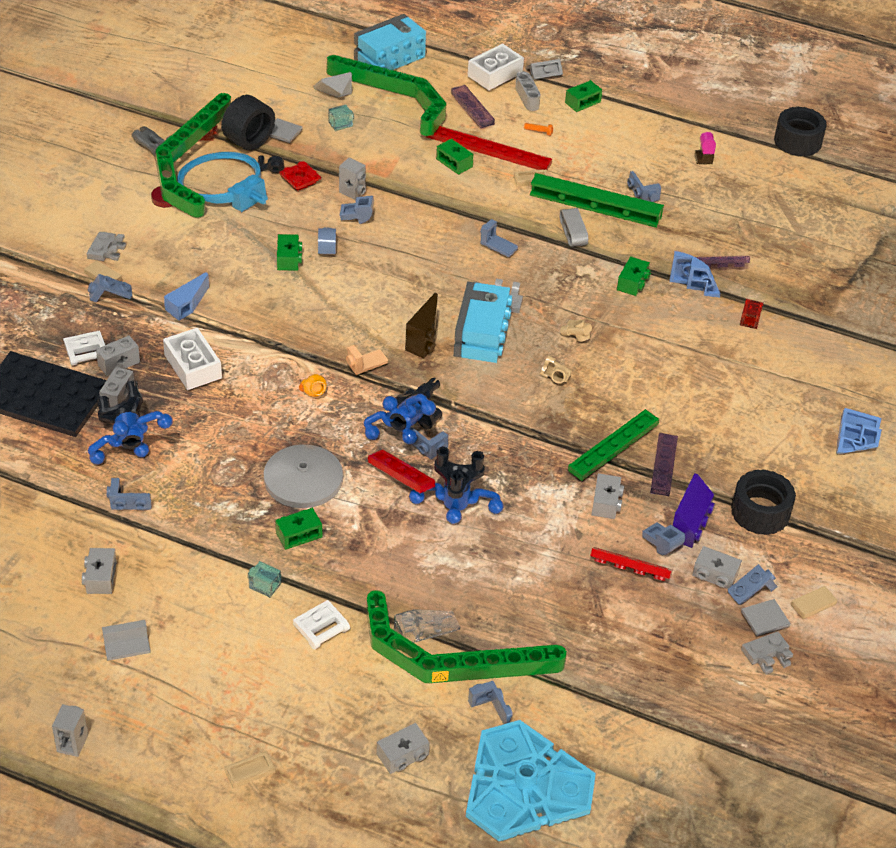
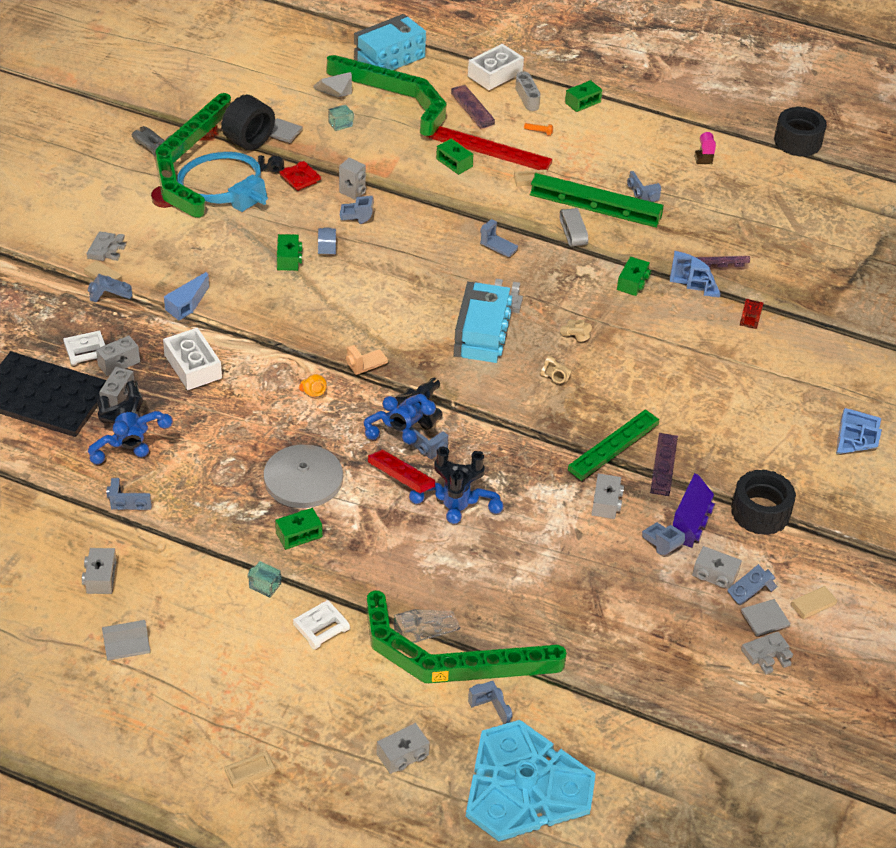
light grey brick [52,704,88,757] -> none
dark brown slope [405,293,438,359] -> none
light grey panel [526,59,563,80] -> none
red plate [590,547,673,581] -> none

